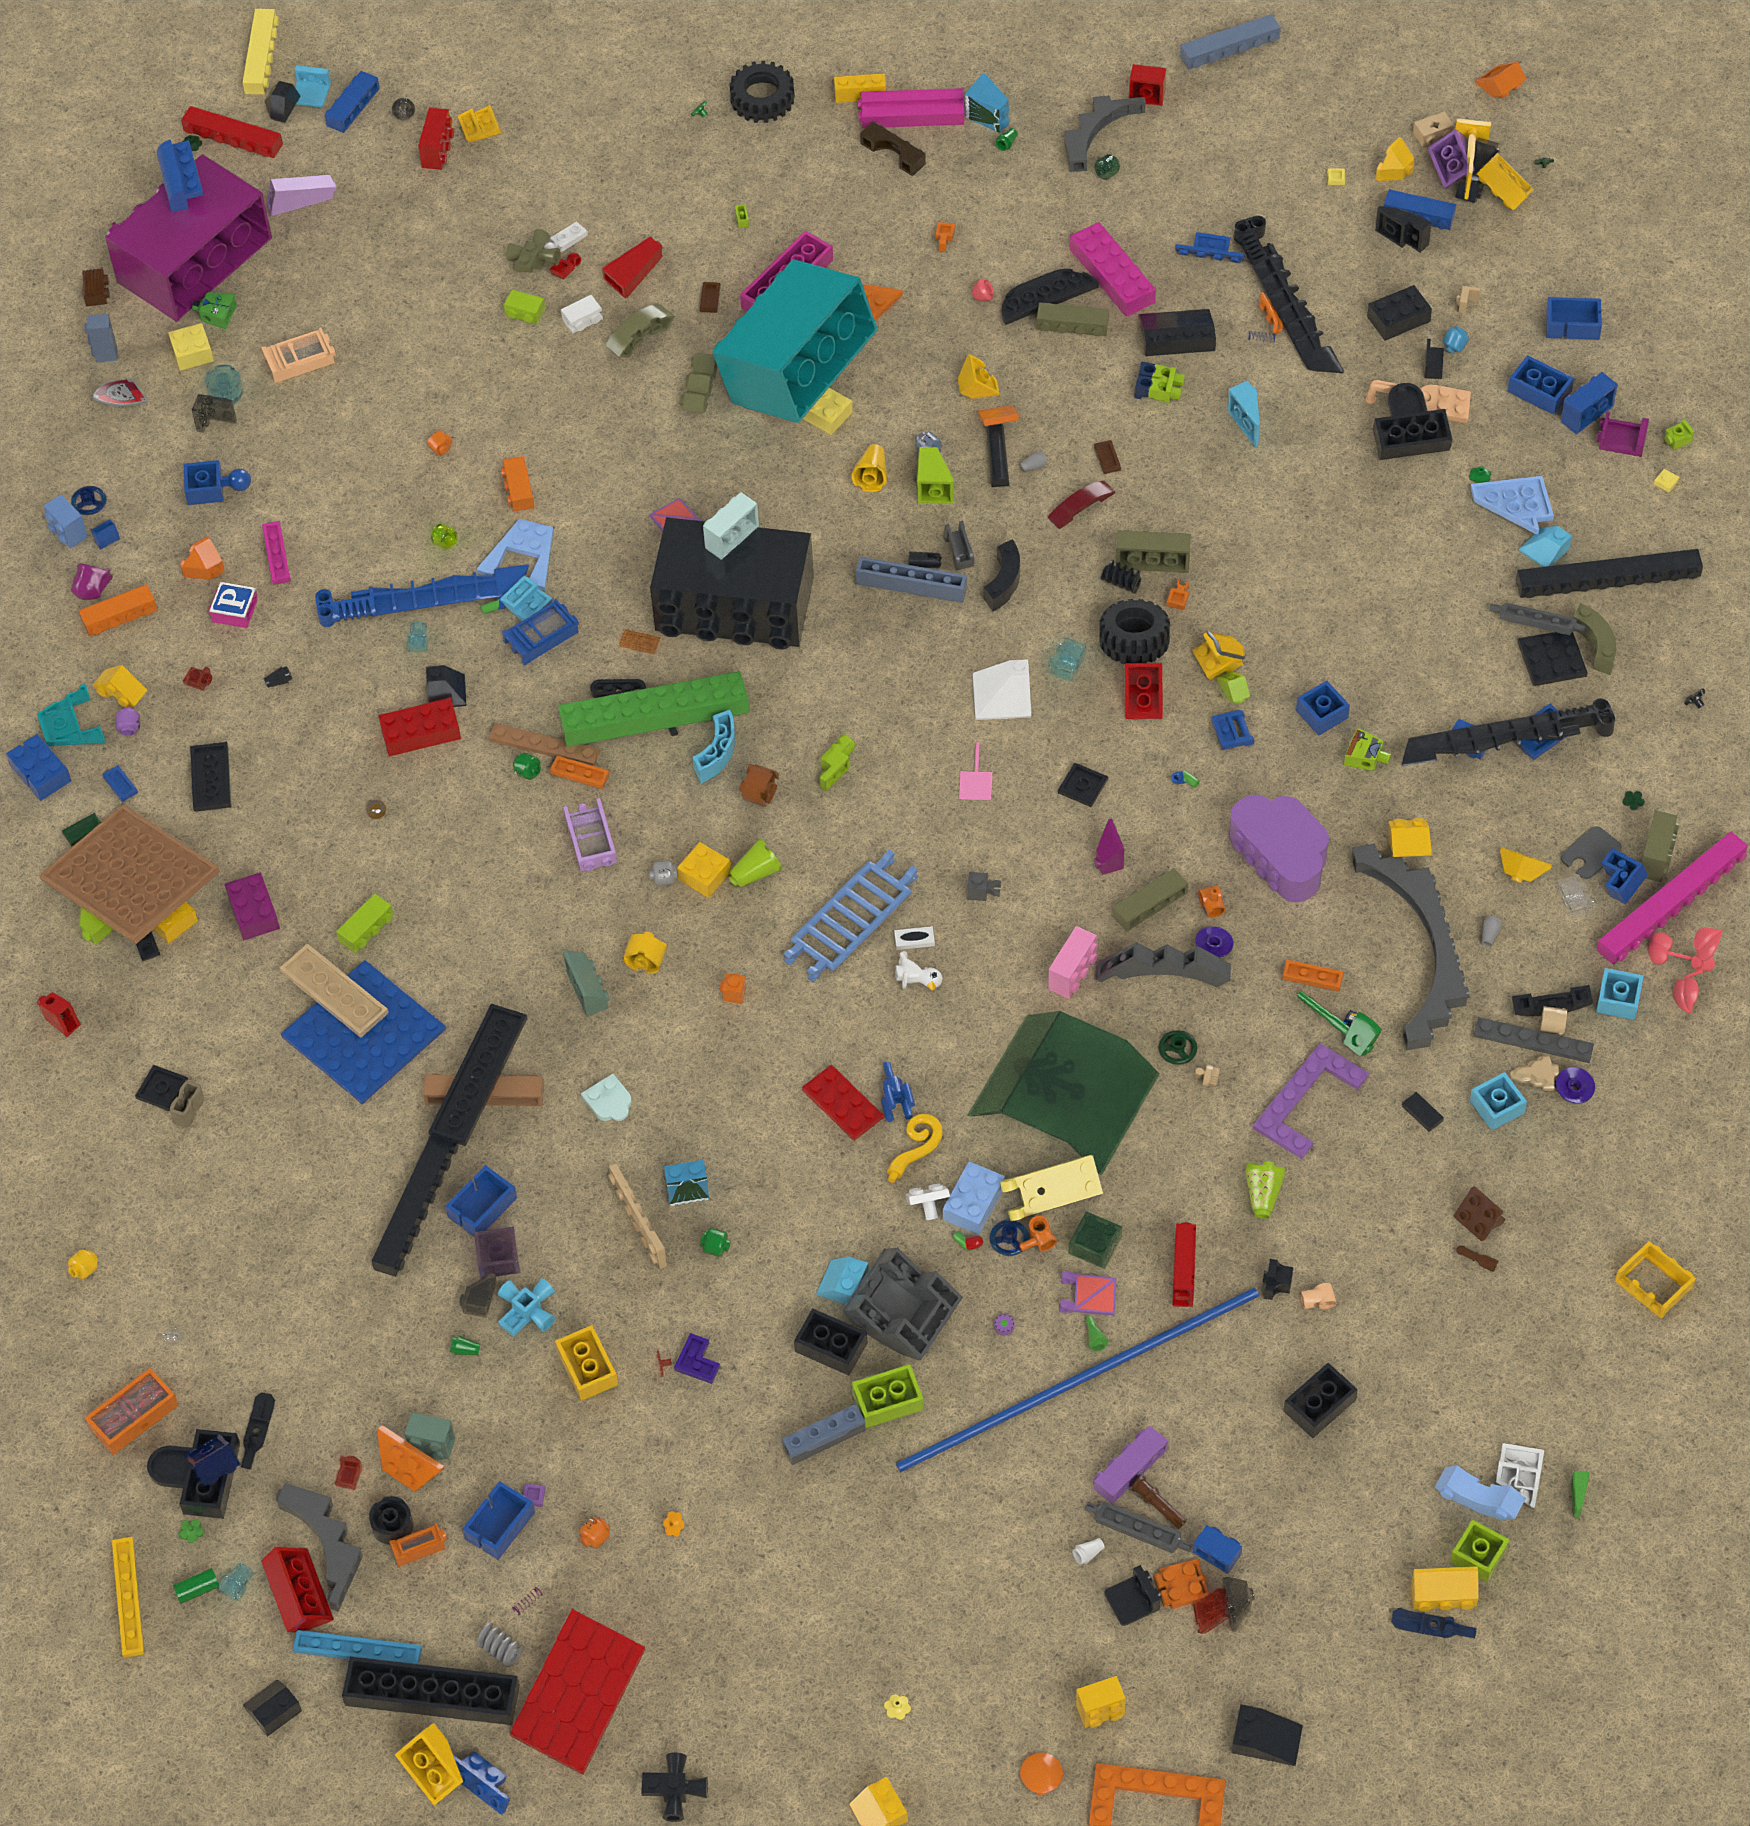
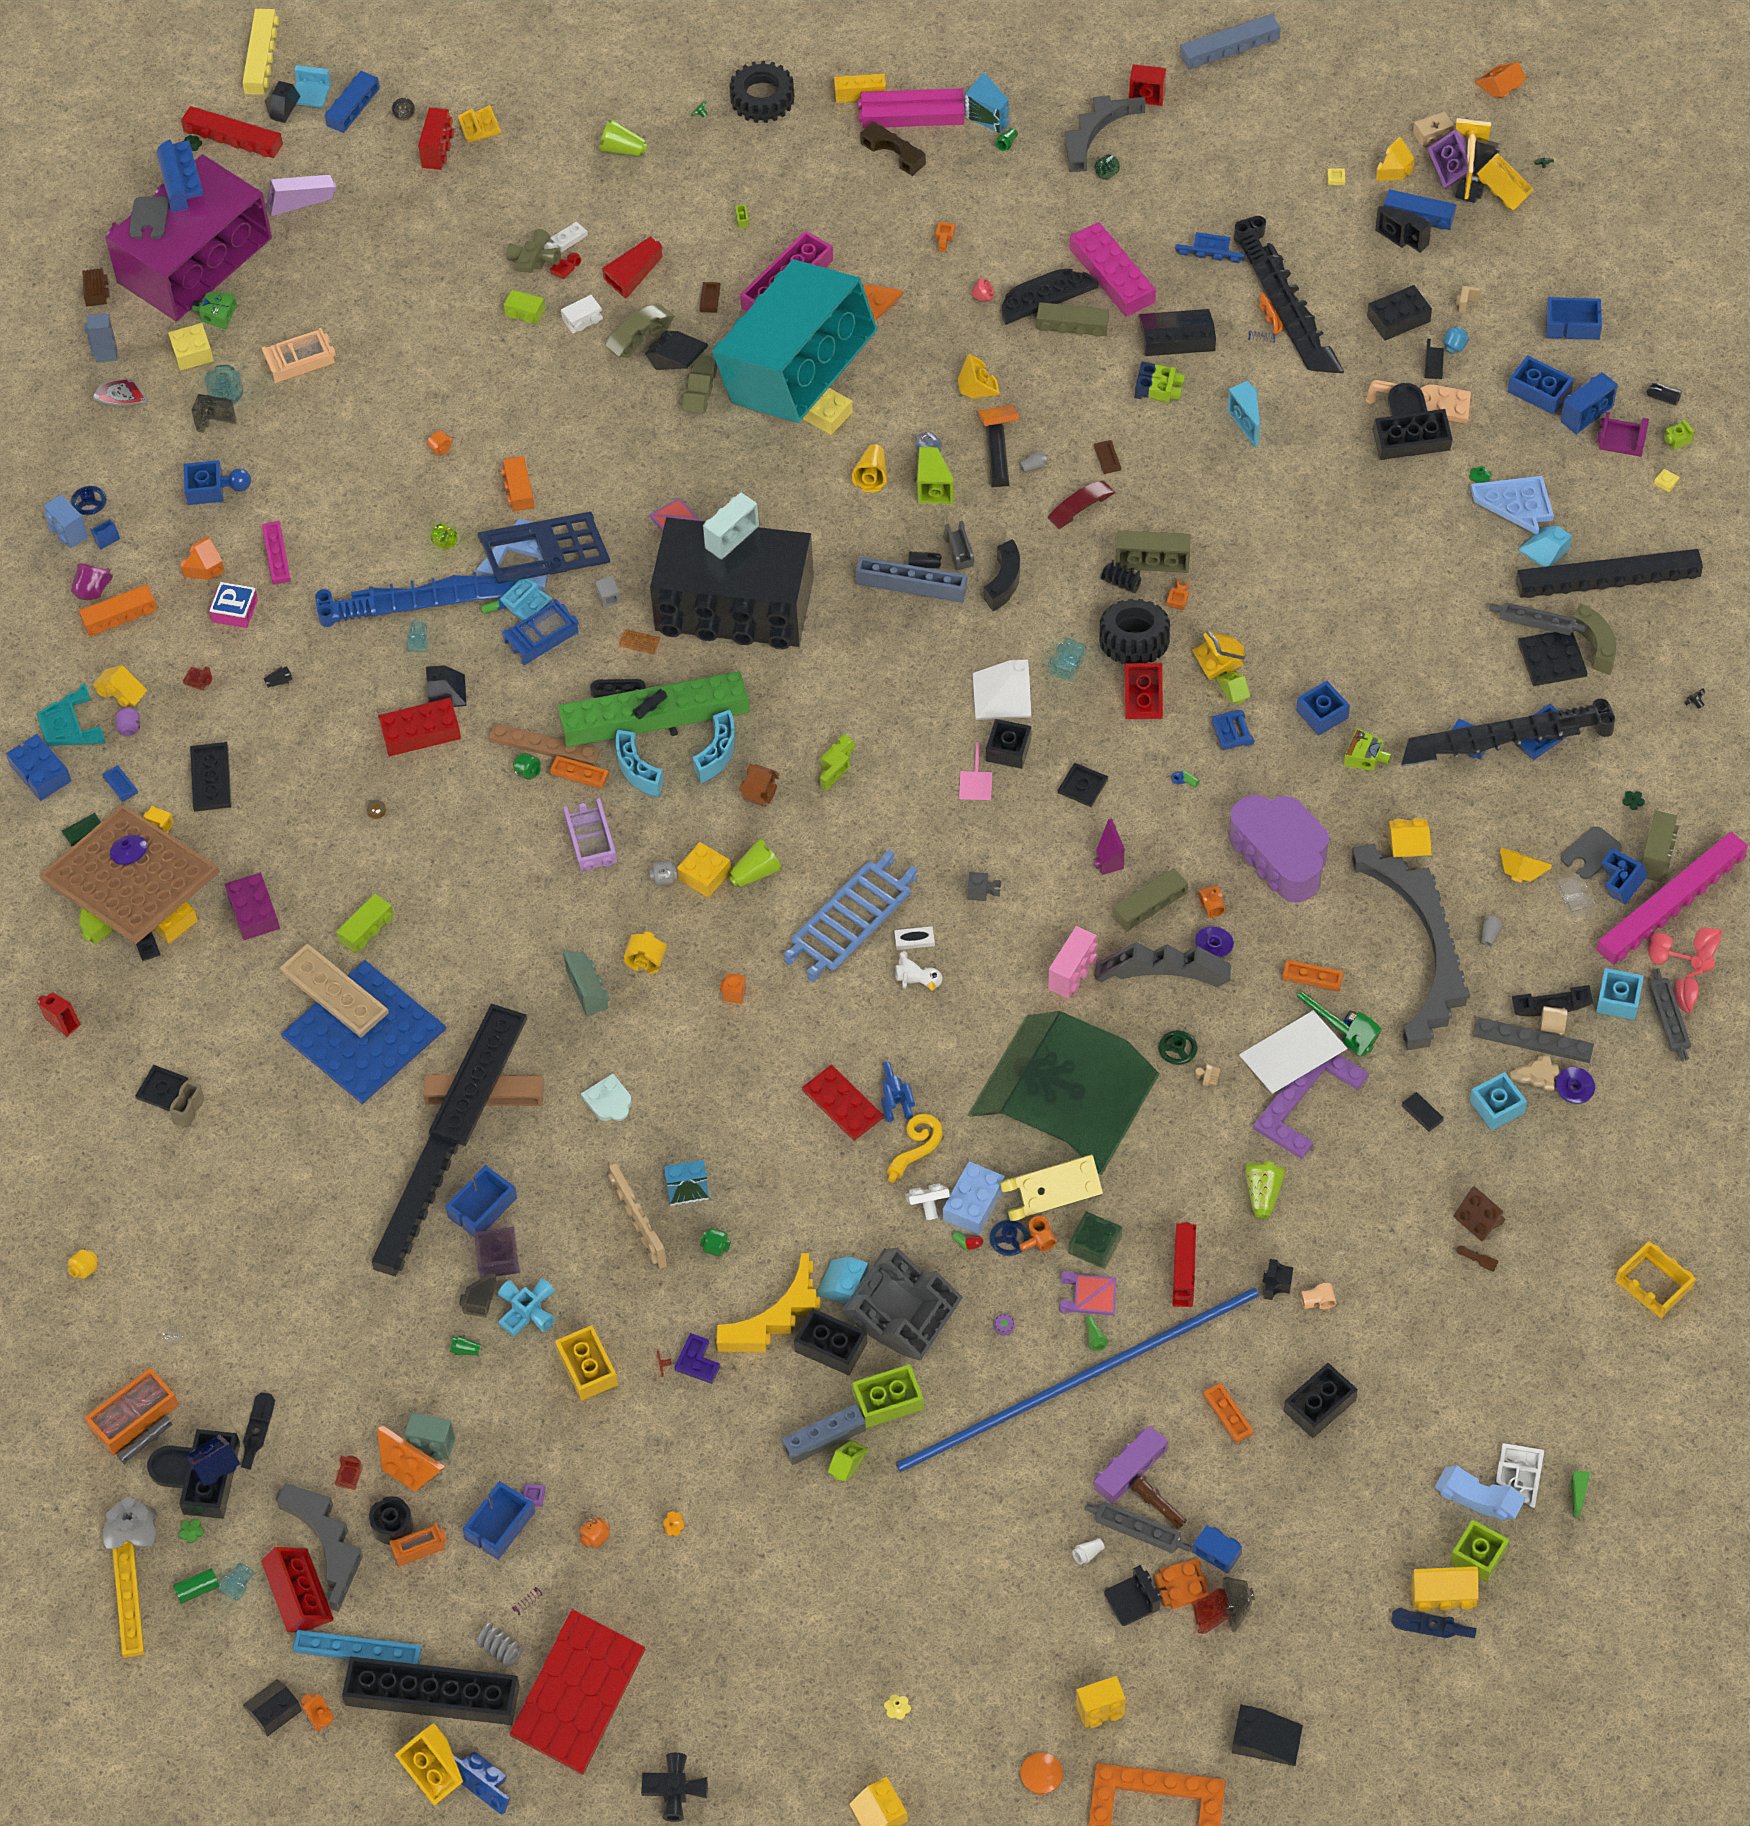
none -> light grey brick [103,1497,157,1549]
none -> dark purple dish [110,835,147,865]
none -> dark grey pin [116,1415,173,1465]
none -> dark grey piece [129,197,169,239]
none -> yellow brick [143,806,174,834]
none -> orange hips [300,1693,334,1732]
none -> dark blue door [477,512,610,584]
none -> light grey brick [595,576,621,608]
none -> lime cone [599,118,648,157]
none -> medium azure brick [616,730,664,797]
none -> black pin [633,689,668,719]
none -> black slope [645,330,708,370]
none -> yellow arch [717,1253,821,1352]
none -> lime slope [828,1440,869,1481]
none -> black brick [986,719,1032,769]
none -> orange plate [1203,1383,1254,1444]
none -> white sticker [1239,1010,1348,1094]
none -> black hinge [1646,383,1682,406]
none -> dark grey plate [1649,968,1691,1061]

